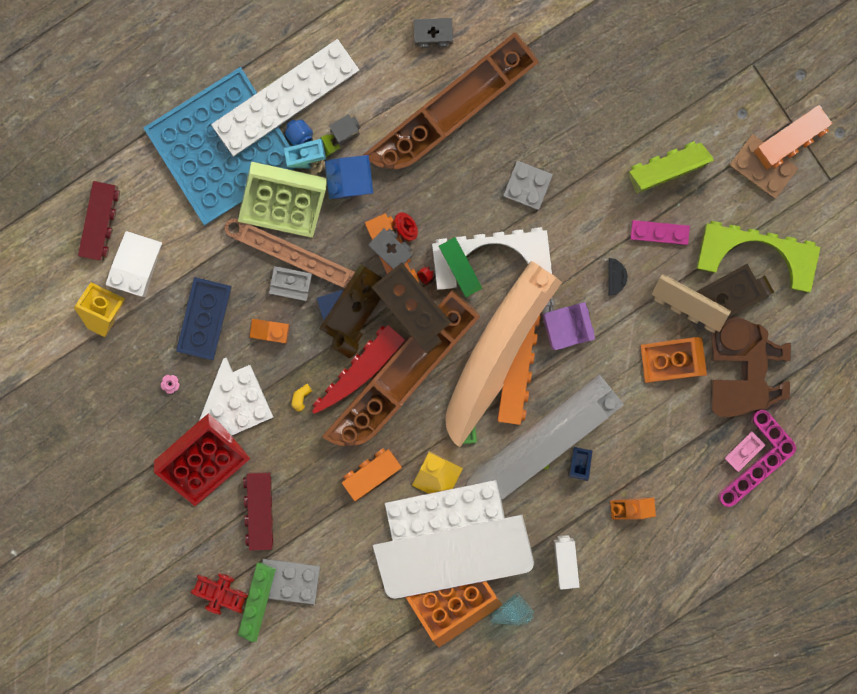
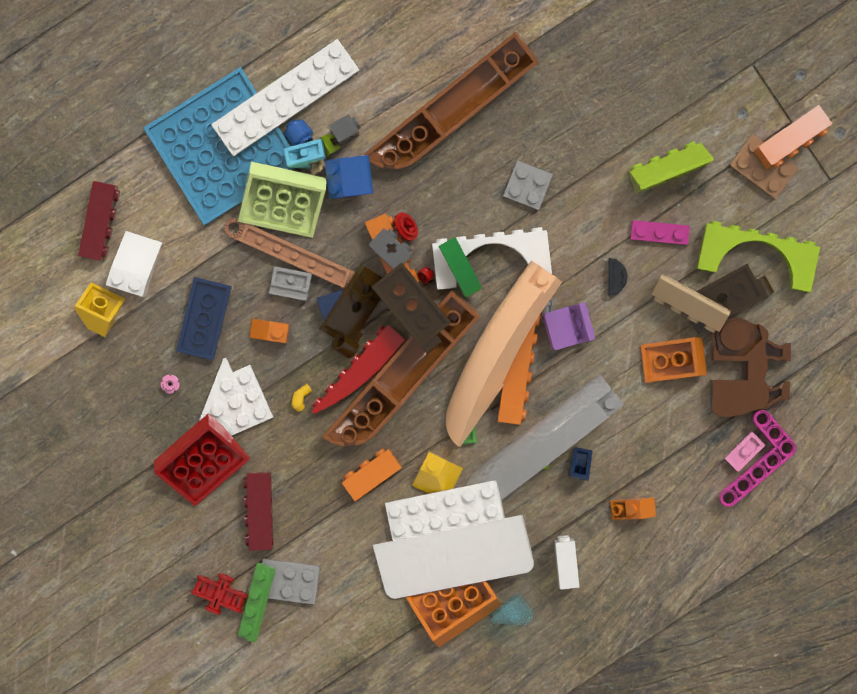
dark grey brick [414,18,453,48] -> none

